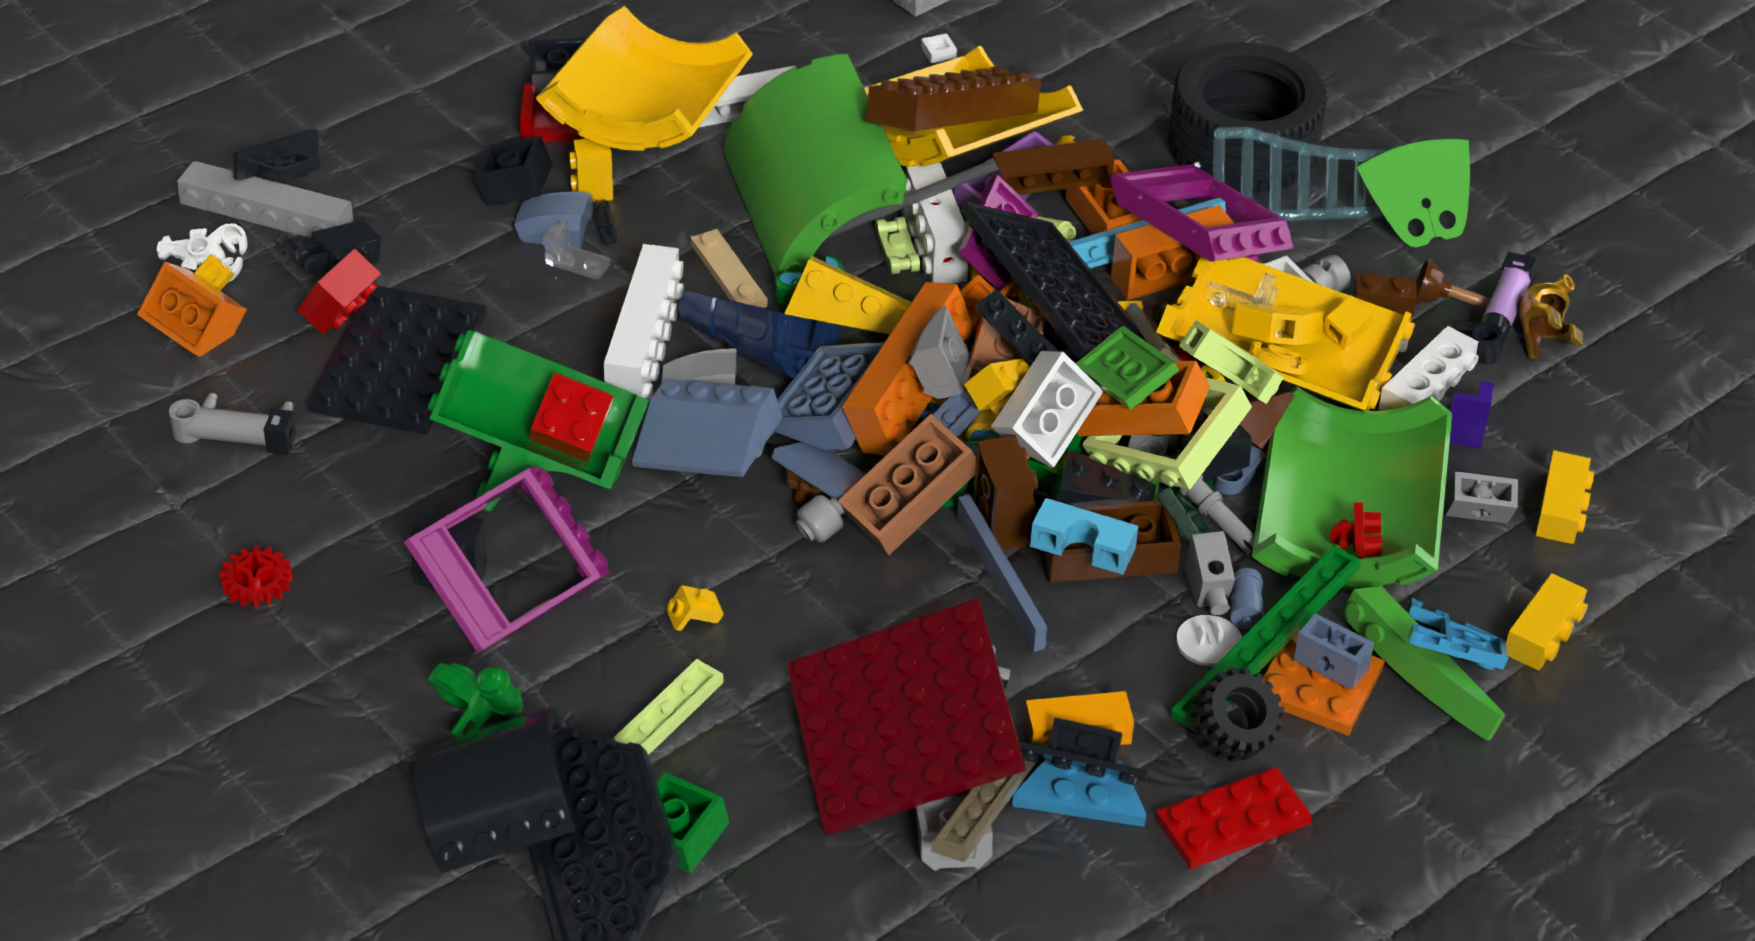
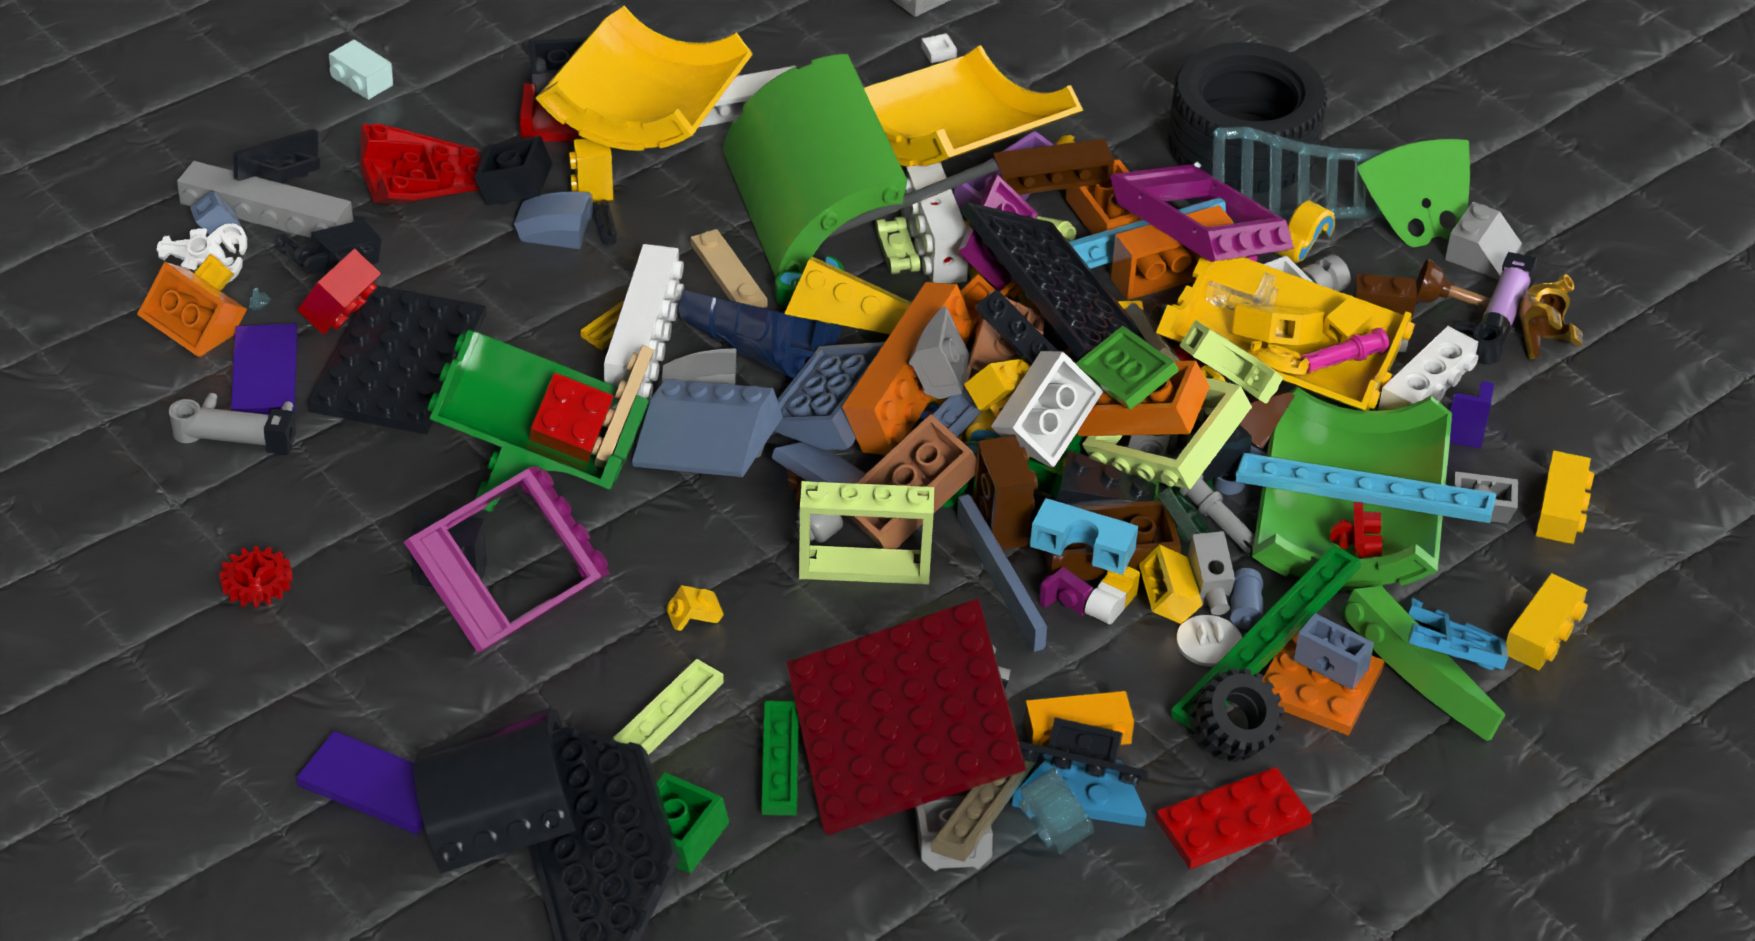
green piece [428,663,524,738] -> none
clear bracket [542,219,611,280] -> none
reddish brown brick [866,66,1041,131] -> none
none -> sand blue brick [190,190,241,235]
none -> dark purple tile [231,323,298,415]
none -> clear light blue rock [248,288,271,310]
none -> dark purple tile [296,731,424,835]
none -> light aqua brick [329,40,393,100]
none -> red wedge [360,123,482,205]
none -> yellow tile [580,301,624,351]
none -> tan plate [591,345,654,469]
none -> green plate [762,701,798,816]
none -> yellowish green window [799,481,934,585]
none -> clear light blue brick [1018,767,1094,854]
none -> magenta bracket [1040,567,1092,616]
none -> white leg [1085,566,1140,624]
none -> yellow brick [1139,544,1203,624]
none -> medium azure tile [1236,453,1496,523]
none -> yellow animal [1275,200,1335,263]
none -> dark pink pin [1300,327,1389,374]
none -> light grey slope [1445,202,1522,280]

